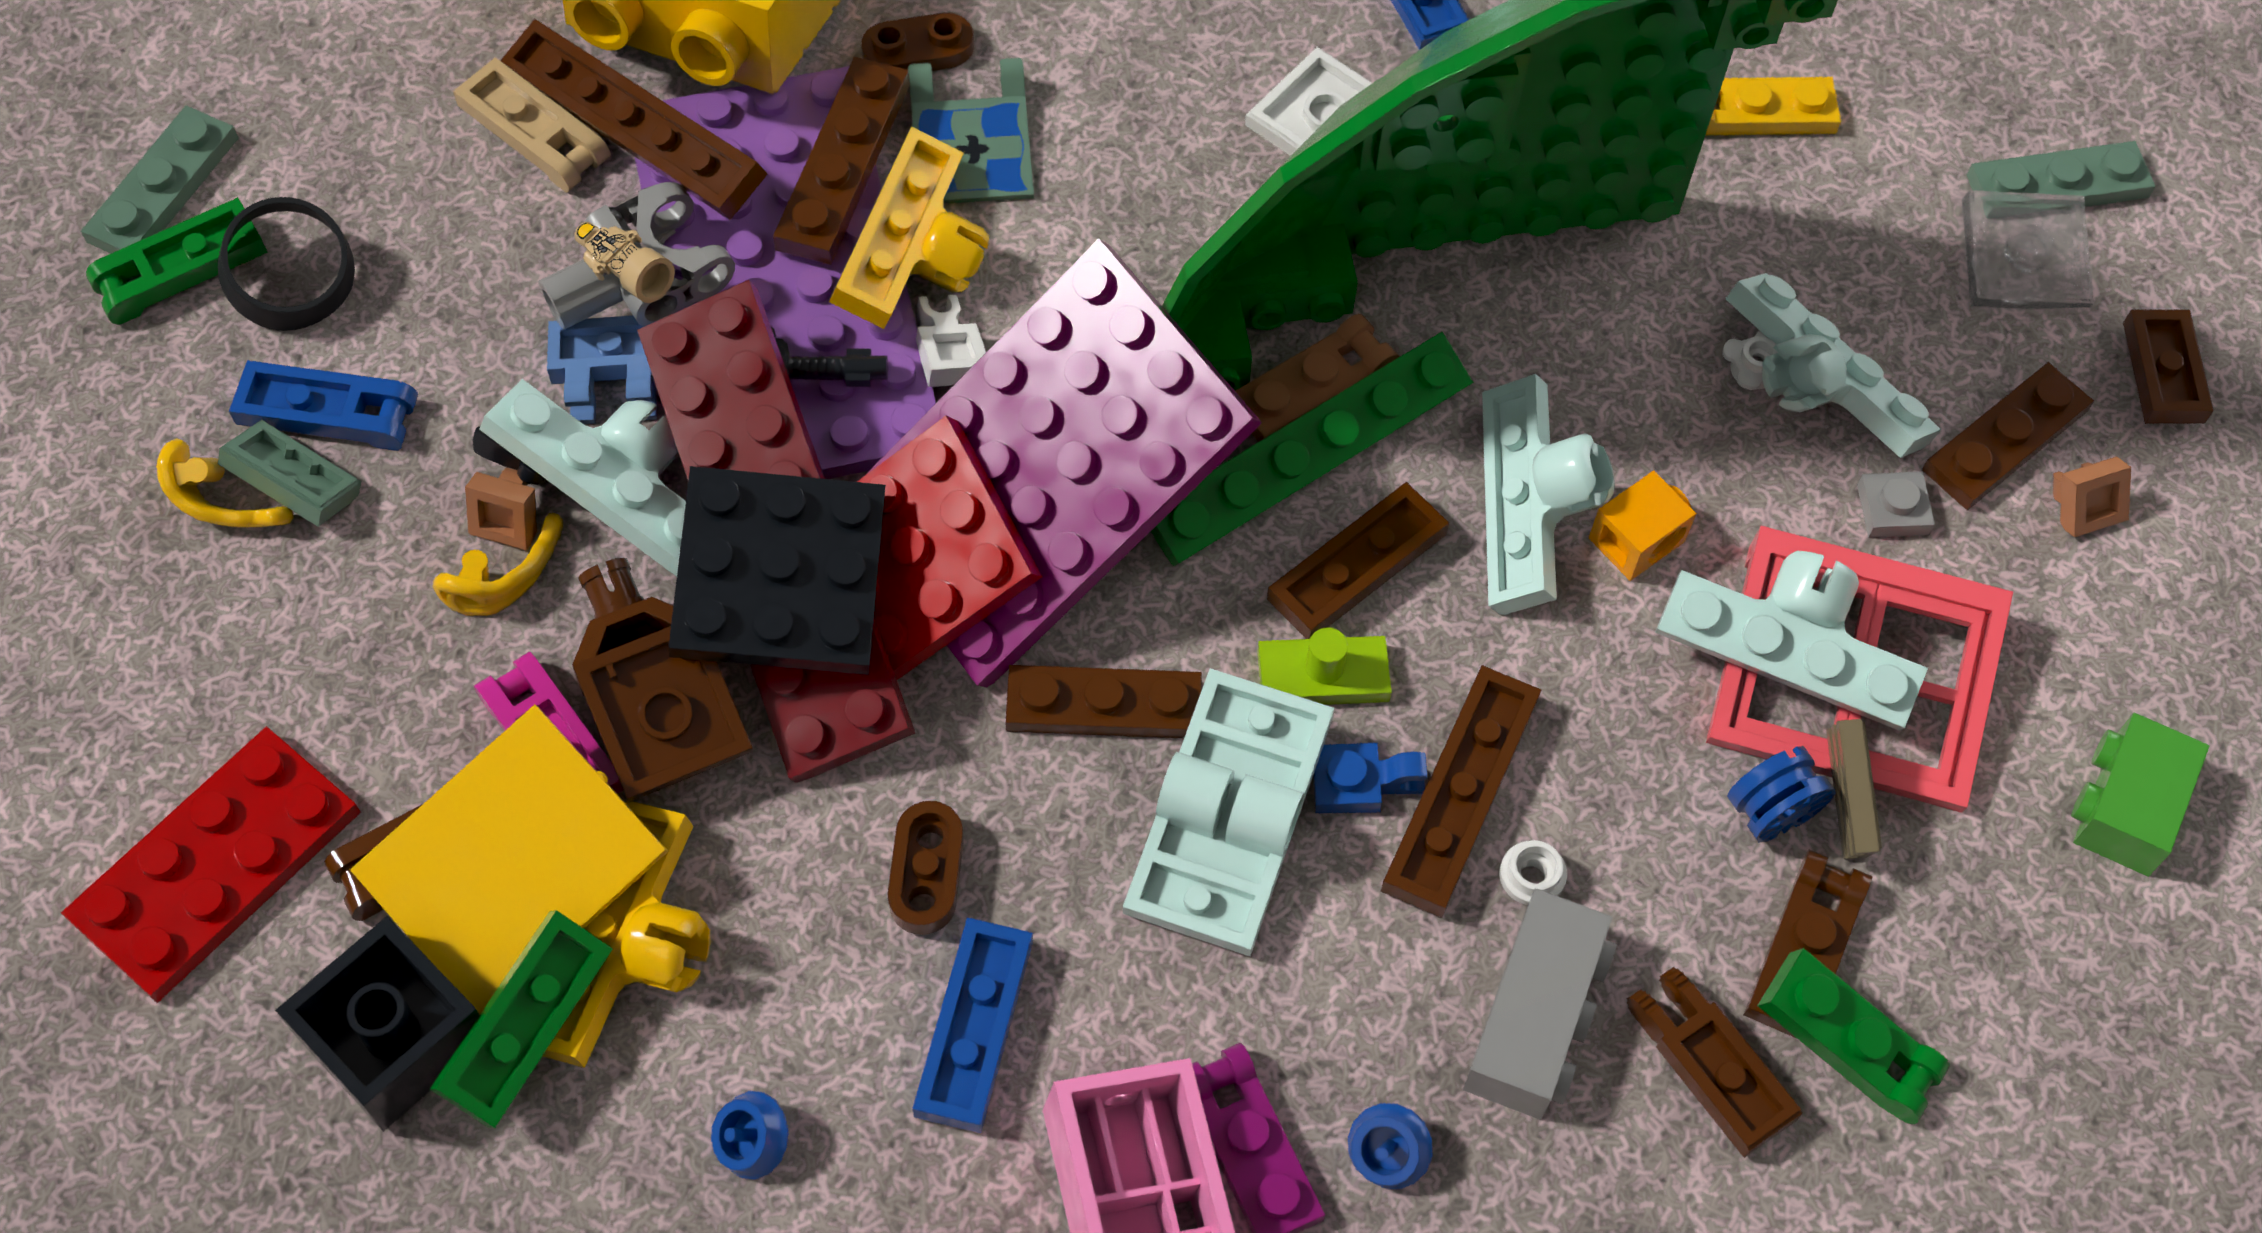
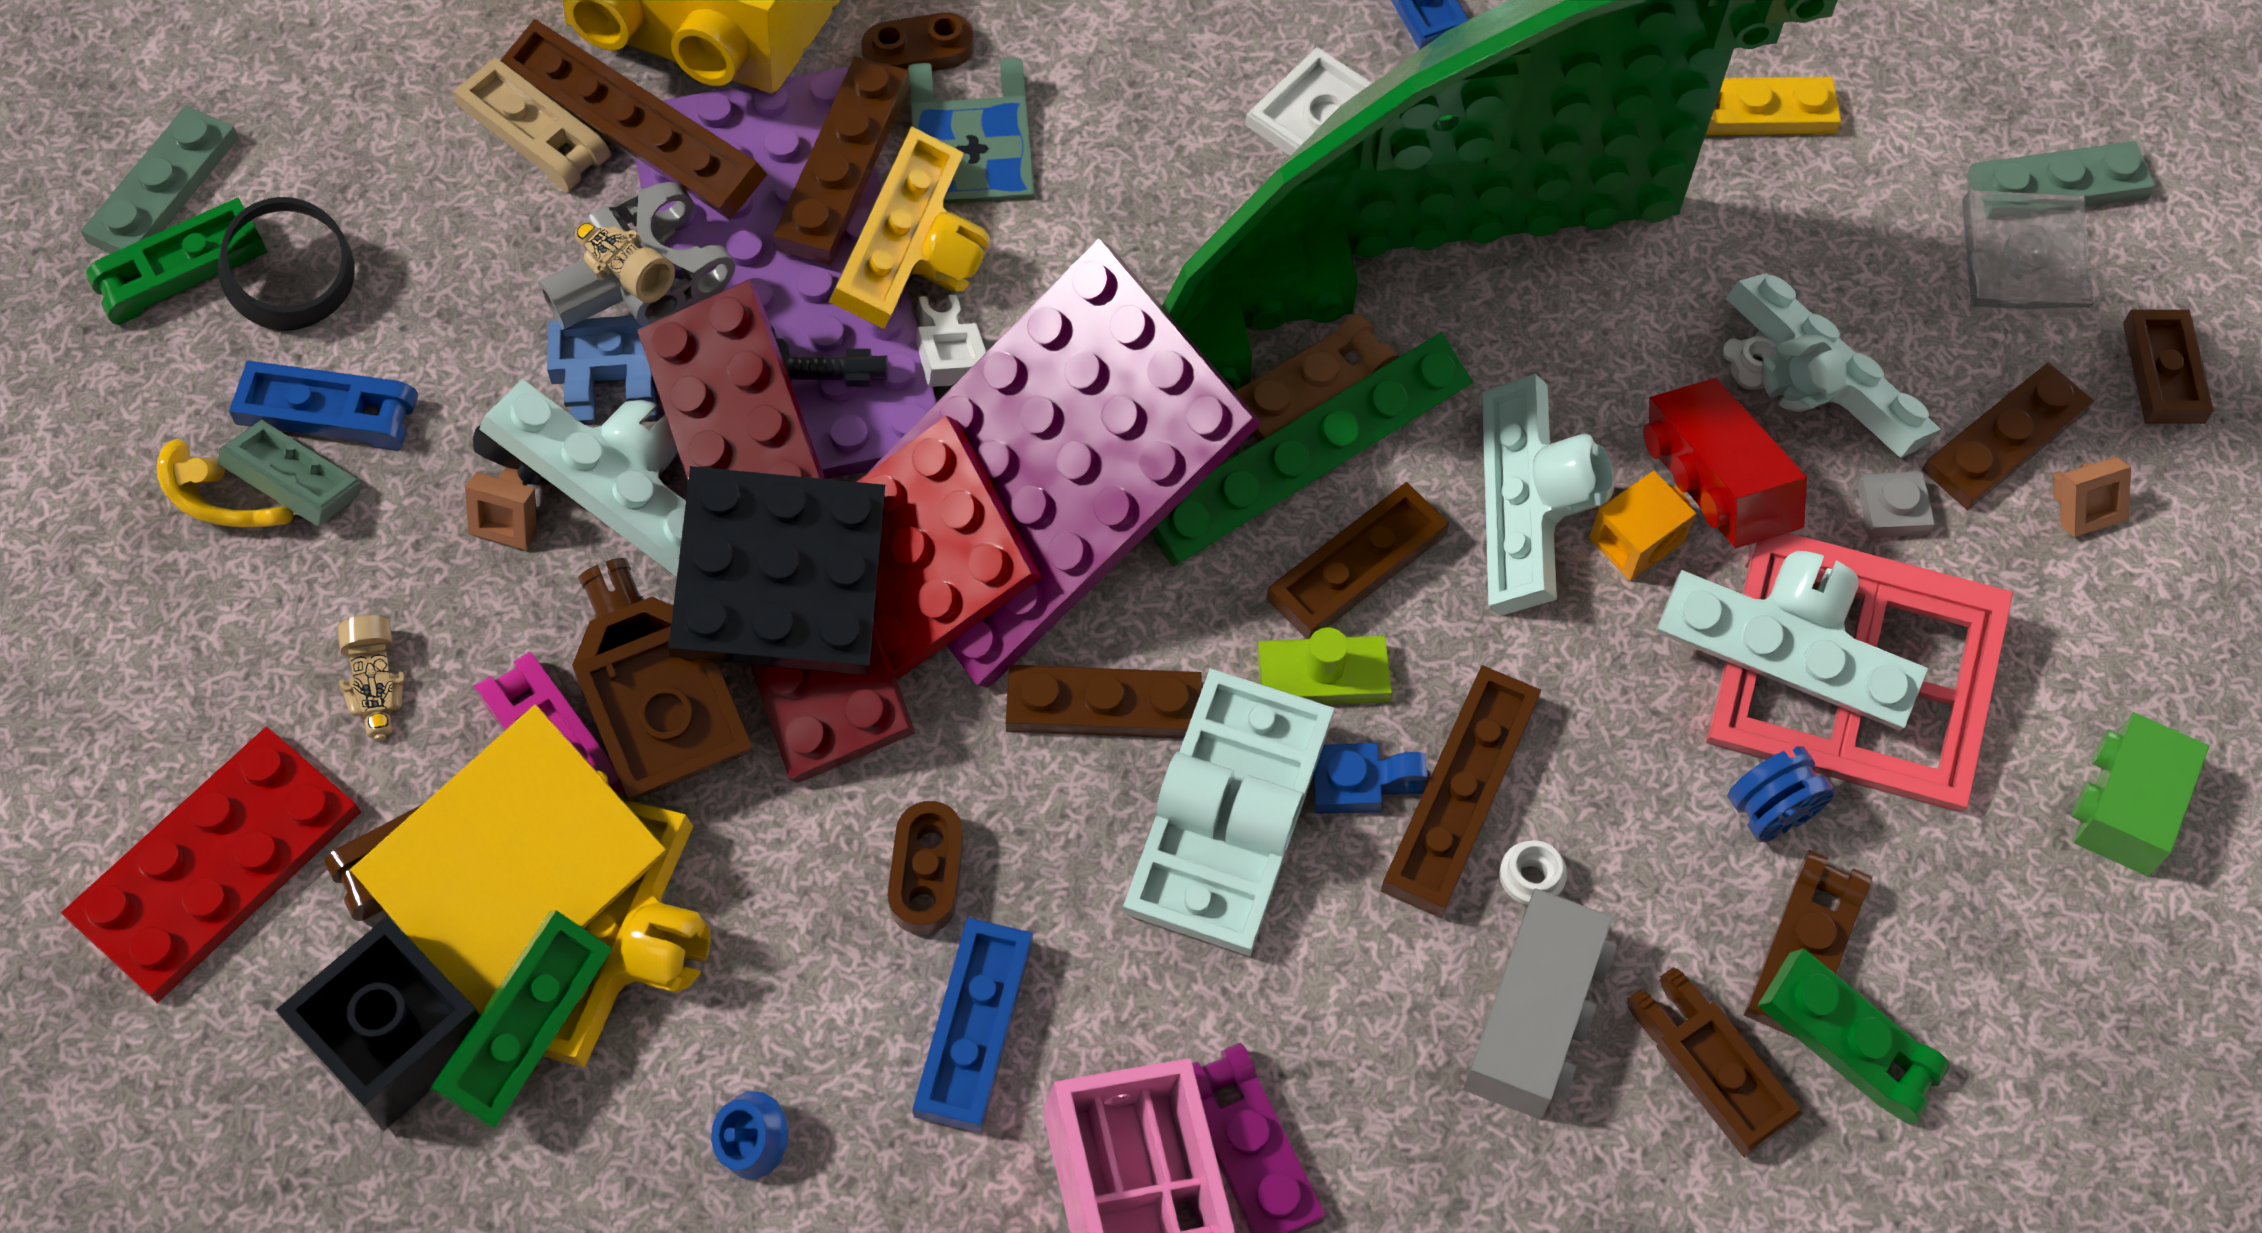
yellow piece [432,513,563,616] -> none
blue hat [1348,1103,1433,1190] -> none
dark tan tile [1826,719,1882,859] -> none
none -> tan piece [337,614,404,741]
none -> red brick [1643,377,1807,549]

